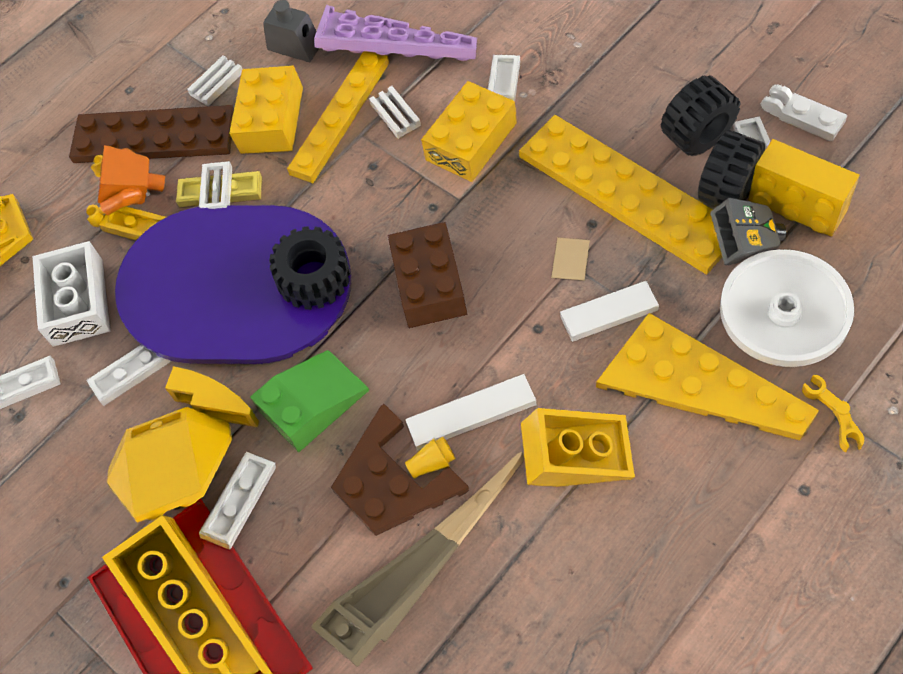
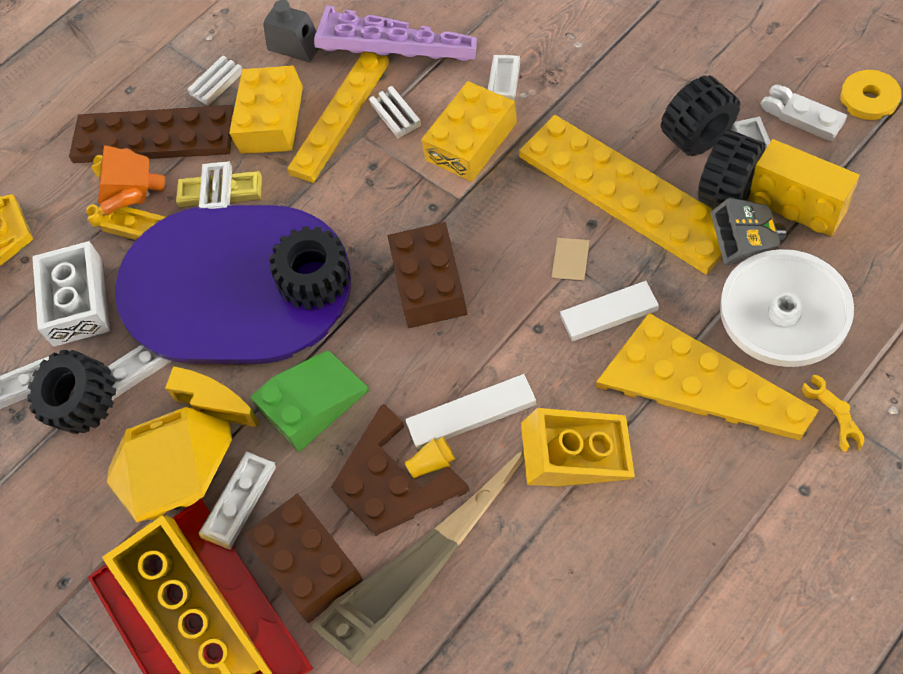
none -> black tyre [27,350,116,434]
none -> reddish brown brick [243,493,363,623]
none -> yellow tile [840,69,901,120]

